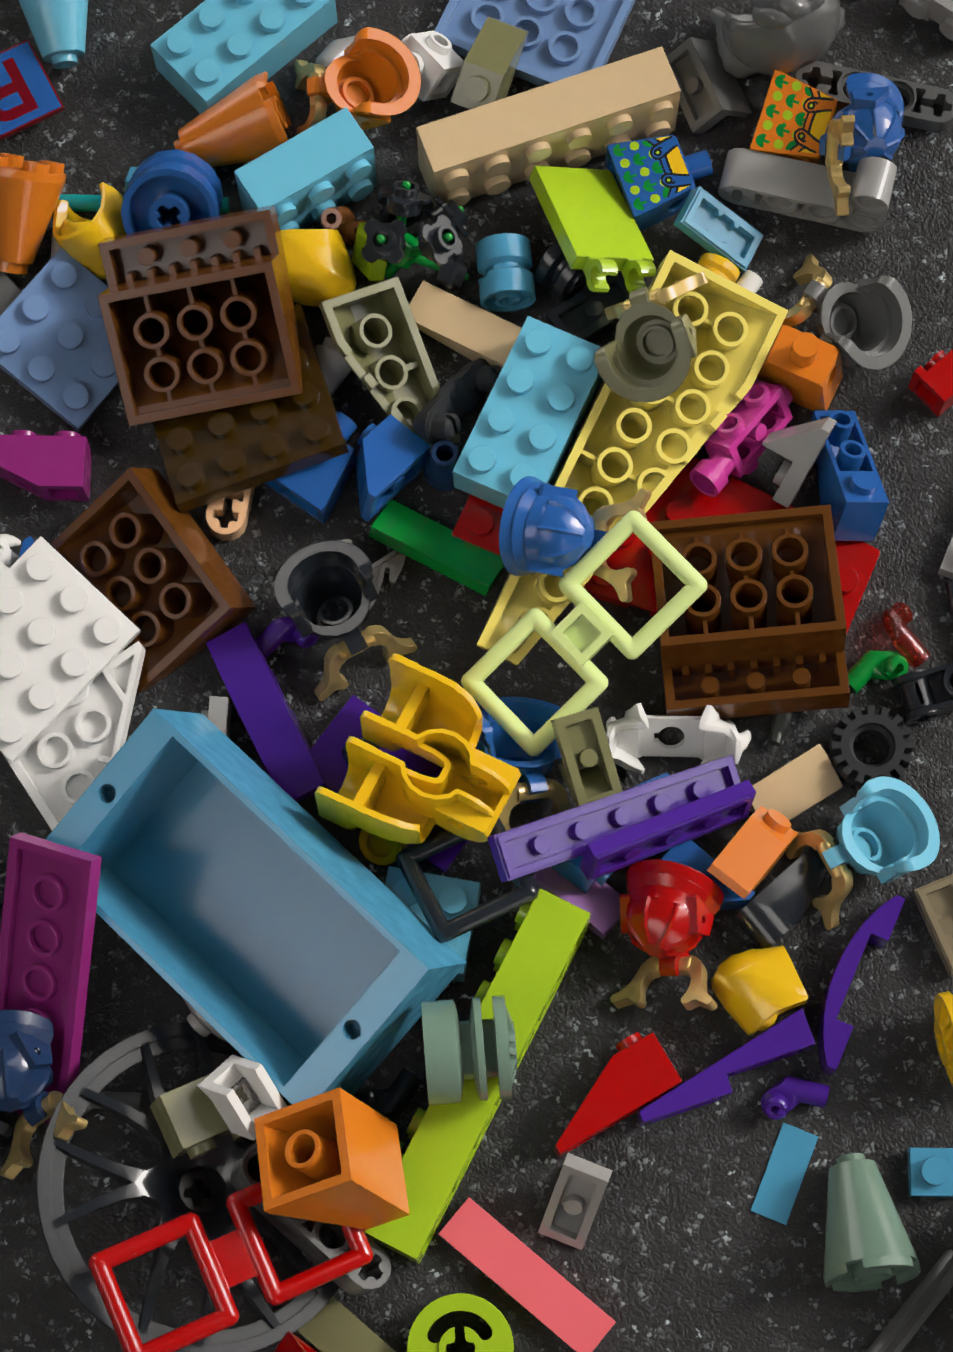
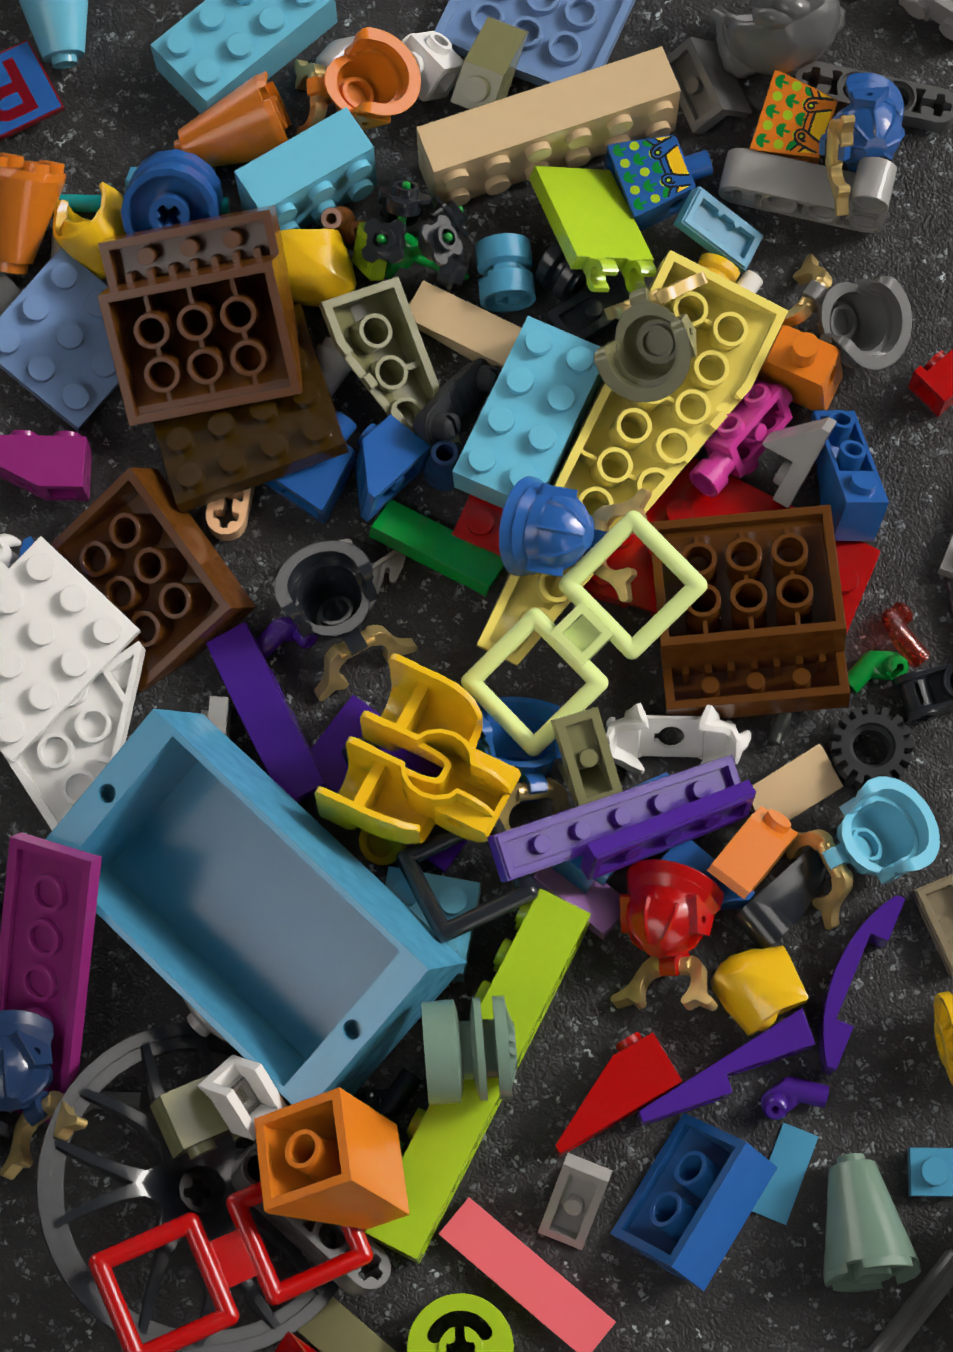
none -> blue slope [610,1113,778,1291]

